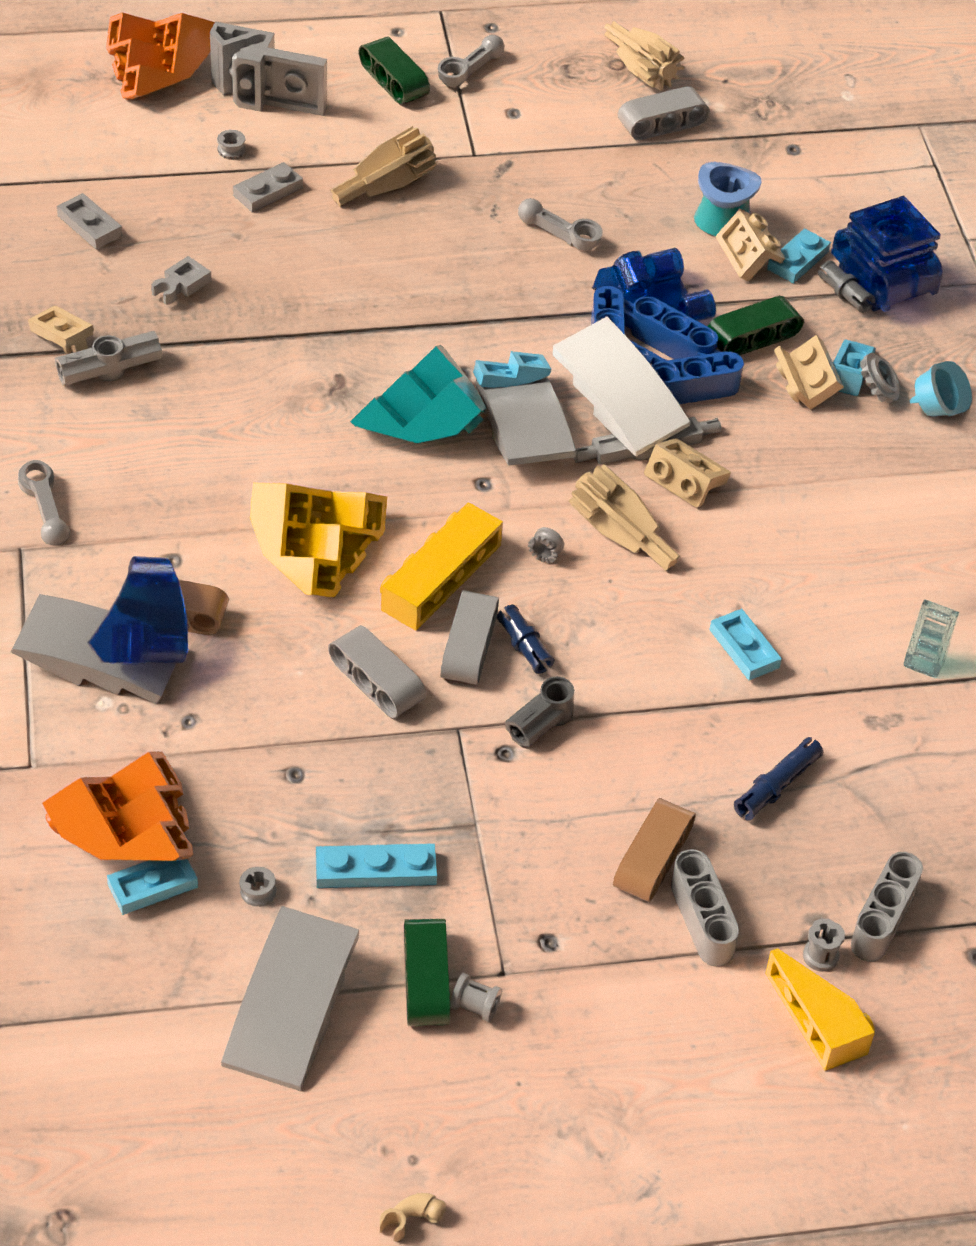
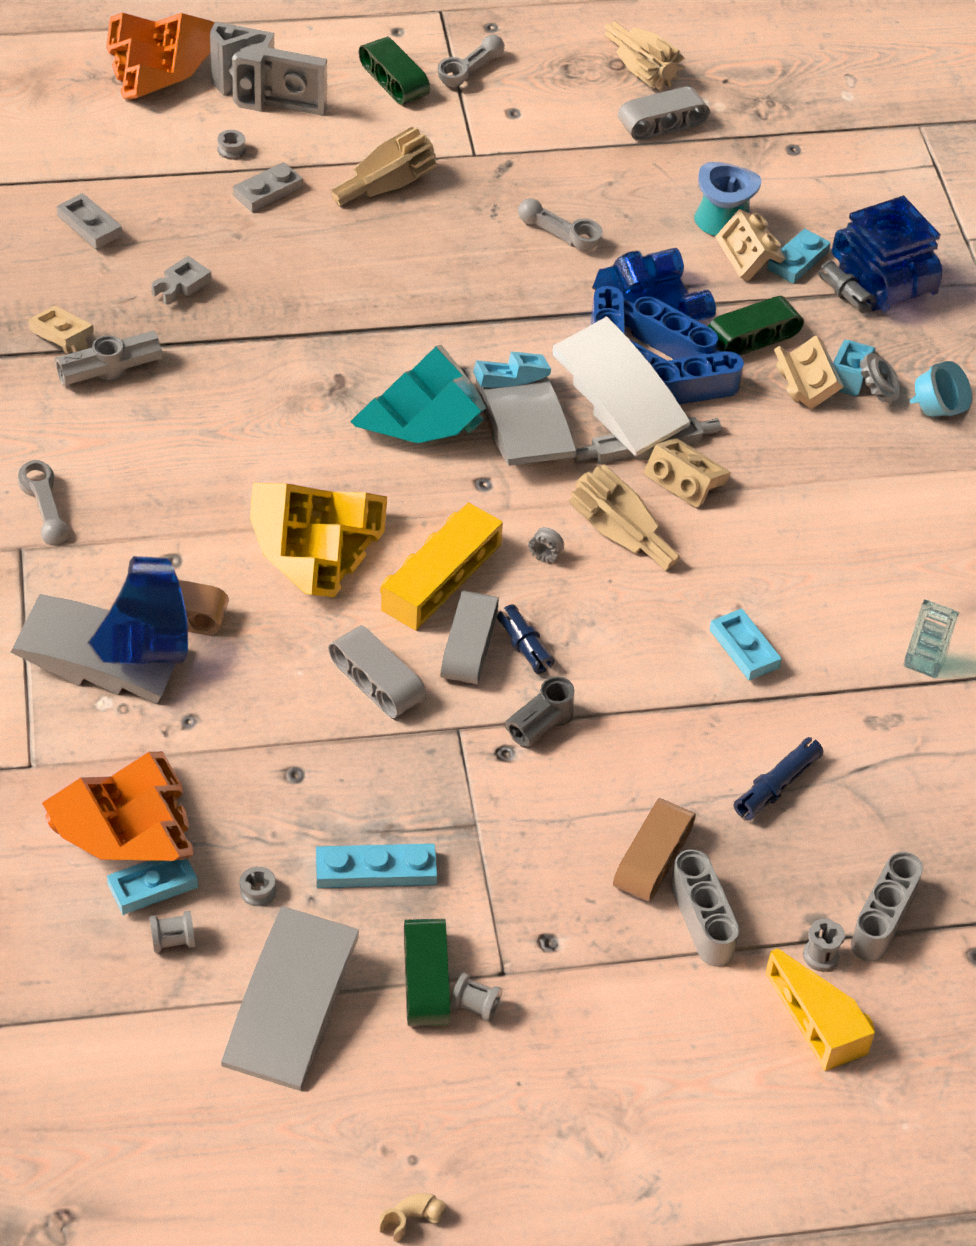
none -> light grey bush [150,911,195,953]

